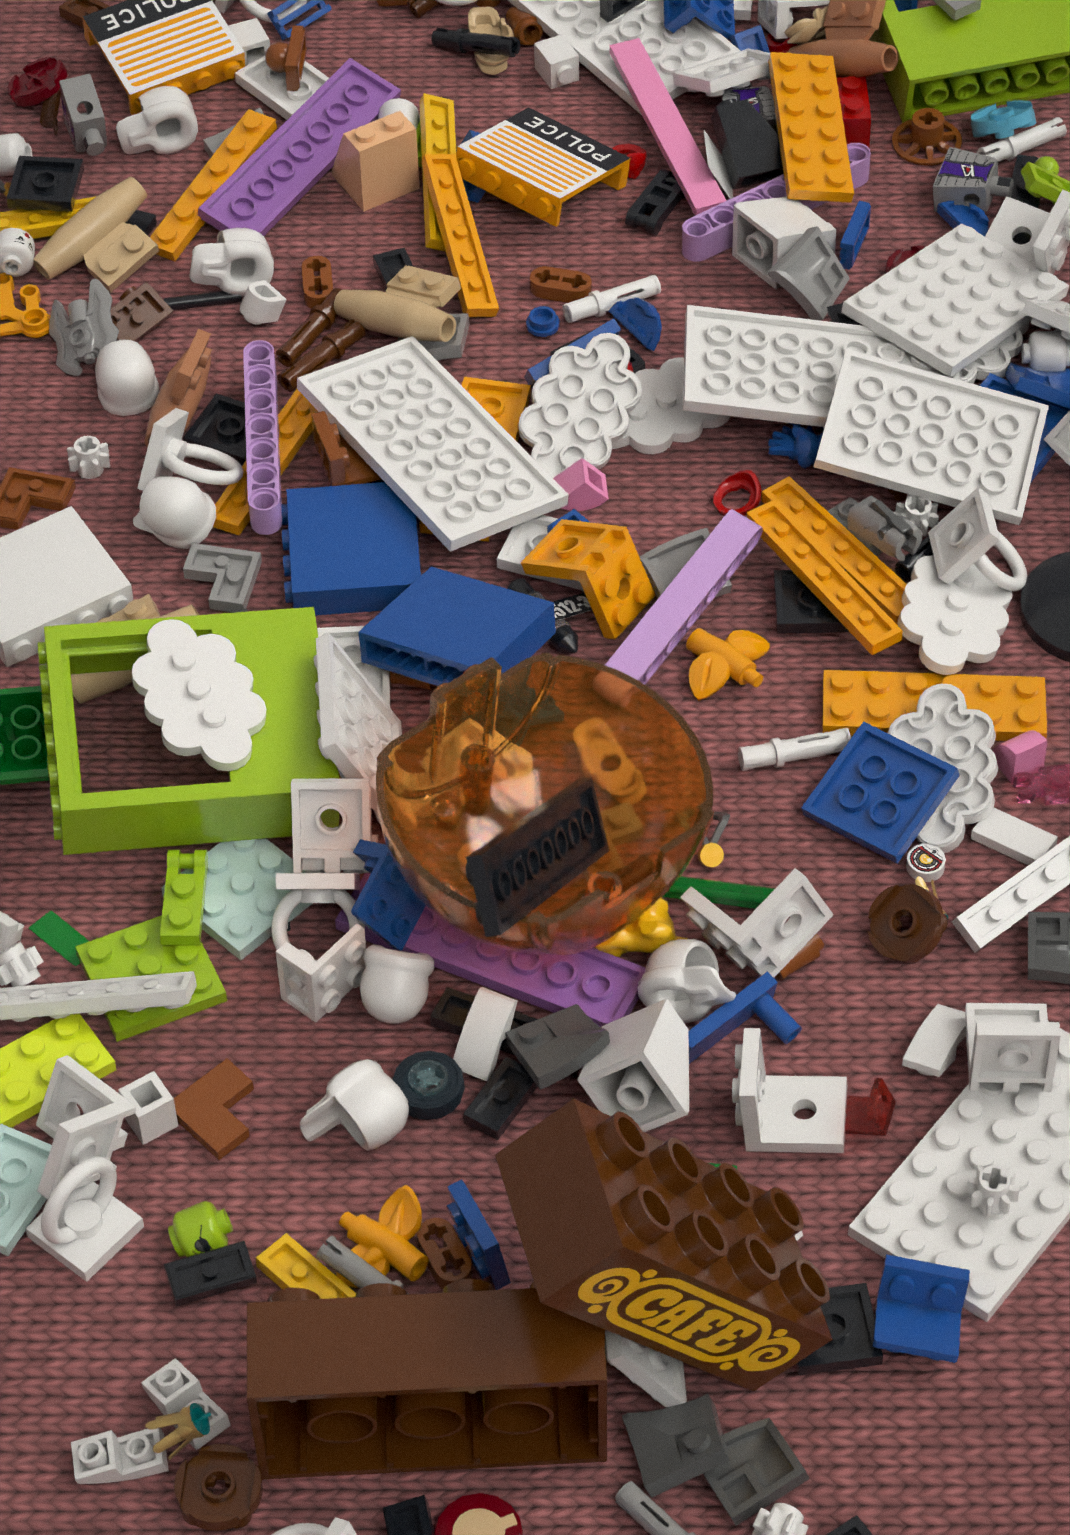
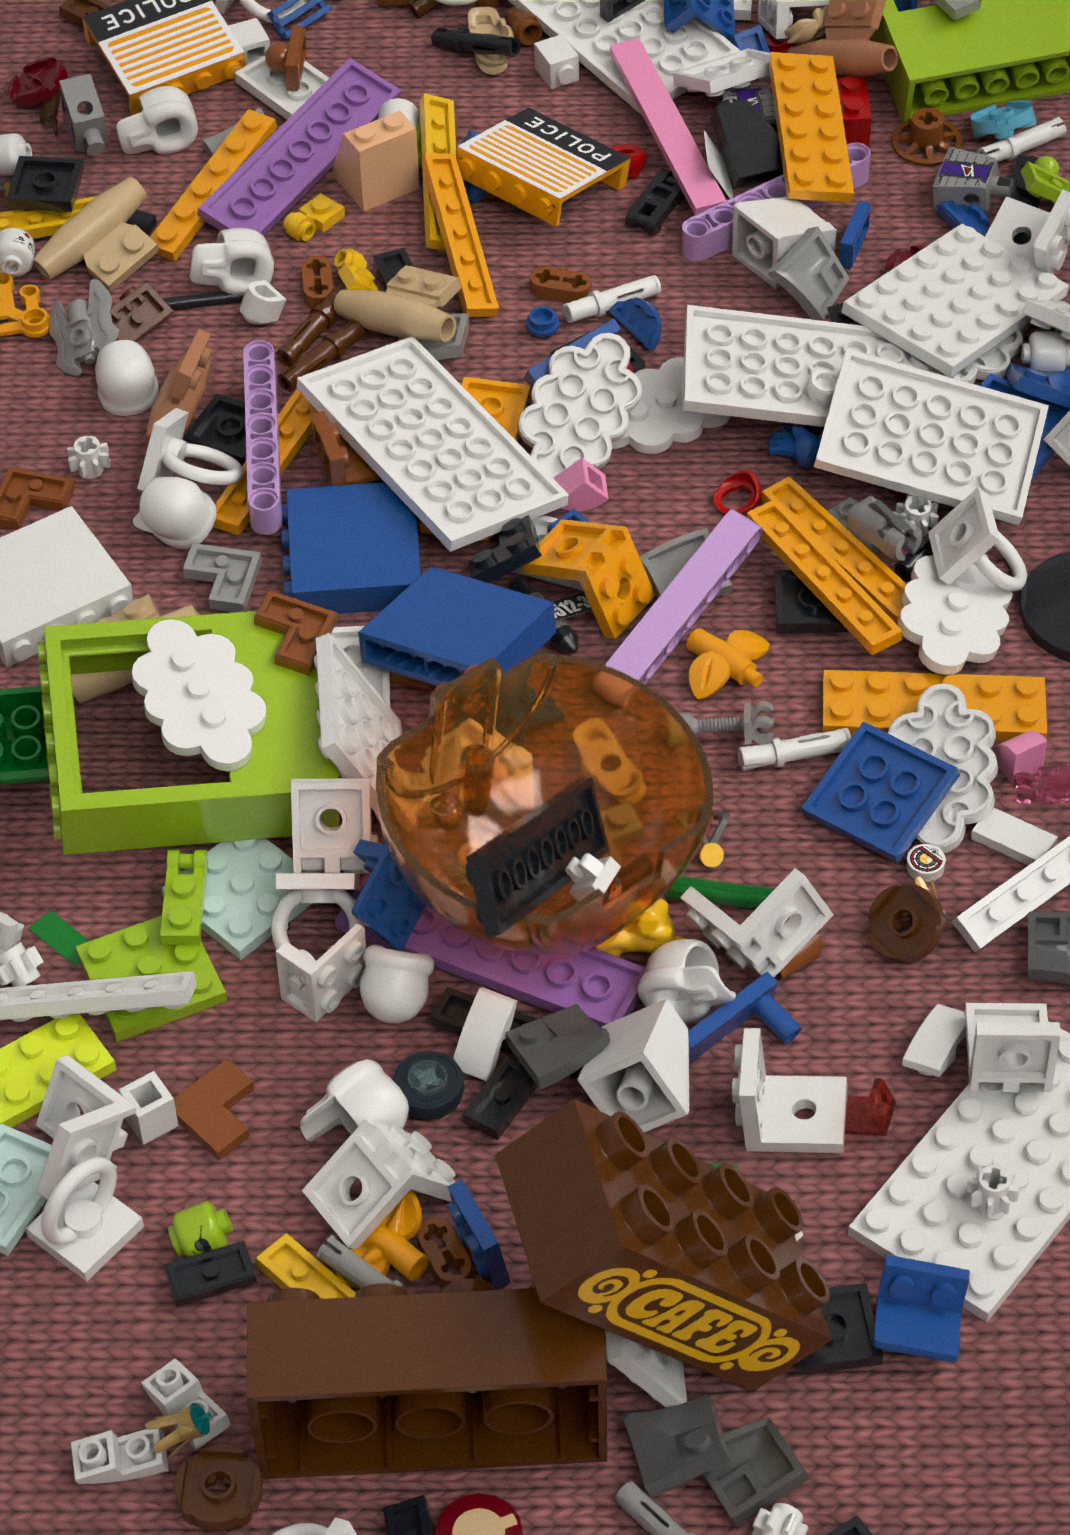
none -> dark orange tile [254,590,338,676]
none -> yellow plate [283,193,345,241]
none -> white bracket [302,1118,456,1250]
none -> yellow plate [334,248,379,291]
none -> black plate [468,515,542,583]
none -> white tile [565,853,621,902]
none -> light grey bar [676,701,775,744]
none -> white tile [807,369,838,403]

